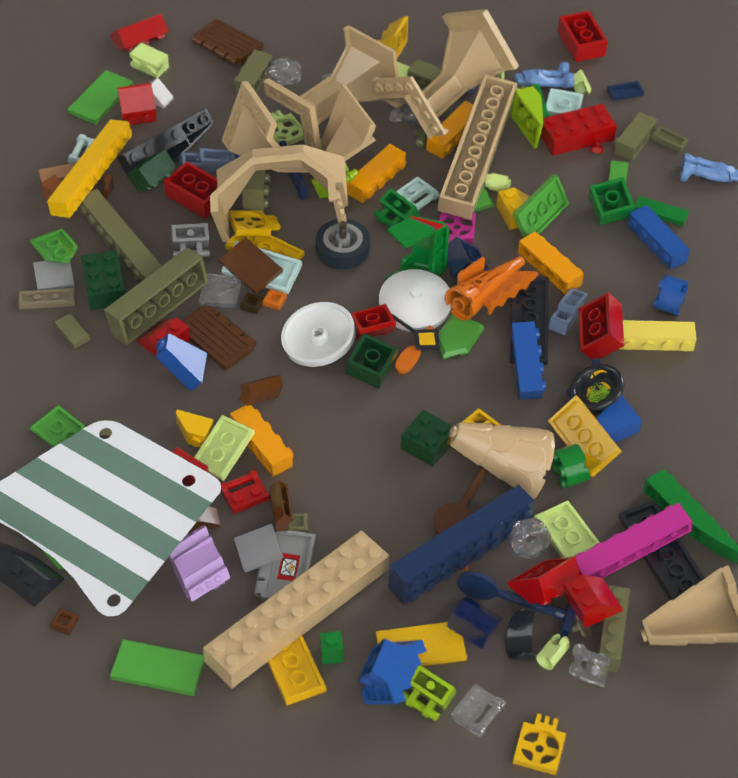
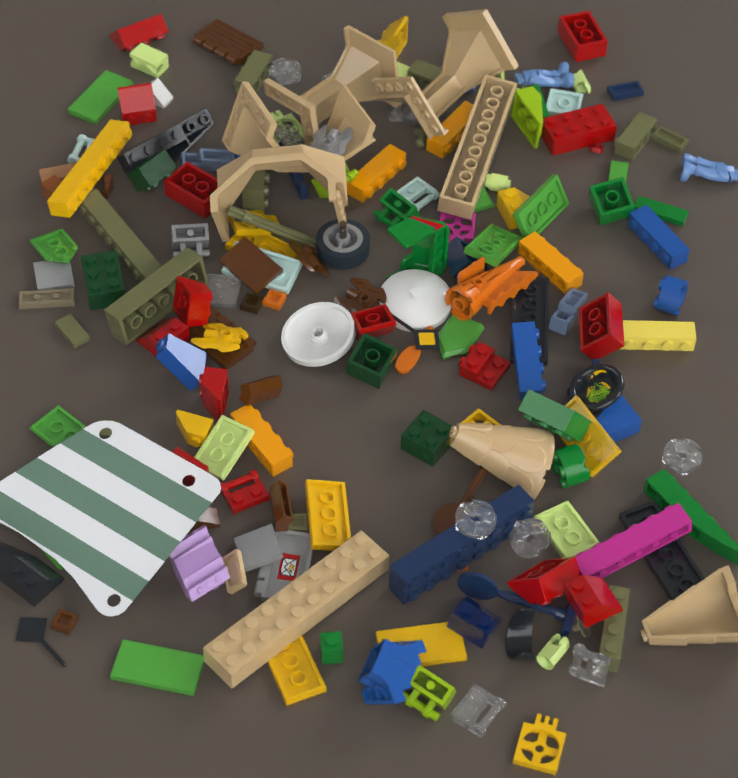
none -> black piece [16,617,66,667]
none -> red slope [172,276,213,327]
none -> yellow piece [191,323,248,352]
none -> red slope [199,367,229,422]
none -> tan tile [222,548,247,595]
none -> olive axle [226,205,316,248]
none -> clear plate [274,124,305,146]
none -> reddish brown piece [289,240,330,278]
none -> yellow tile [305,479,351,551]
none -> light grey piece [309,124,353,156]
none -> reddish brown piece [333,278,386,313]
none -> clear plate [455,500,497,540]
none -> red plate [458,342,511,391]
none -> bright green tile [463,224,523,267]
none -> green brick [518,389,591,442]
none -> clear plate [662,438,703,476]

